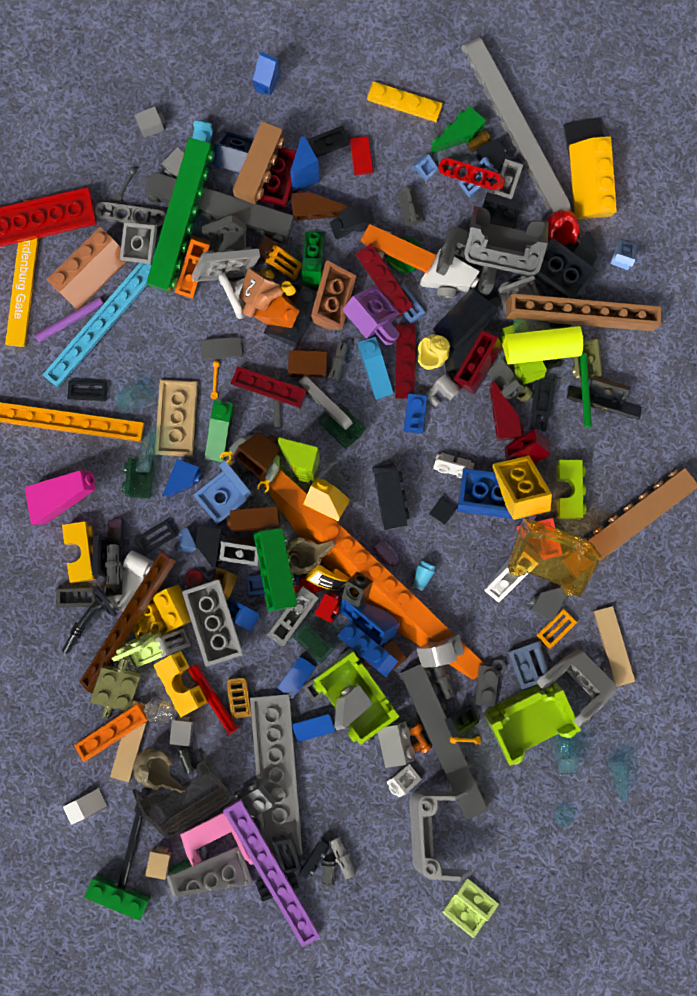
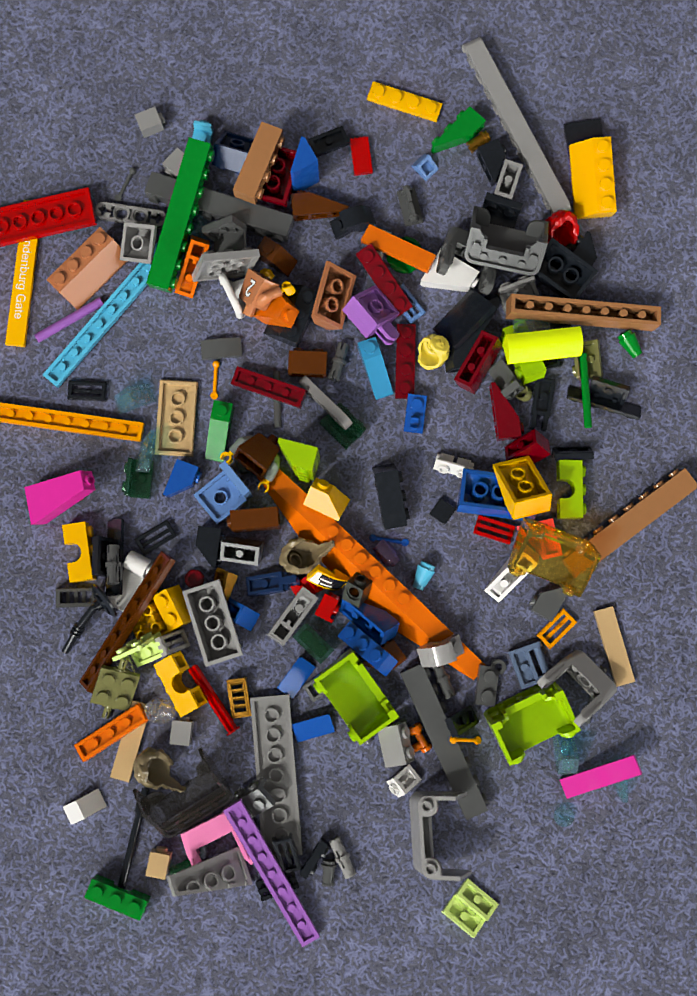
medium blue slope [177,528,196,553] -> none
pearl dark grey pin [177,747,197,774] -> none
slope [253,52,280,95] -> none
green brick [254,528,298,612] -> none
light orange tile [265,245,303,281] -> none
green slope [302,232,324,288] -> none
light grey slope [335,685,373,730] -> none
light grey piece [425,373,461,407] -> none
light grey tile [437,287,456,298] -> none
red beam [438,158,505,191] -> none
medium blue tile [459,157,498,198] -> none
light blue slope [610,239,637,270] -> none
none -> blue hinge [369,534,409,547]
none -> red tile [473,515,516,545]
none -> black tile [552,446,594,460]
none -> dark pink tile [560,754,642,799]
none -> green cone [617,329,642,358]

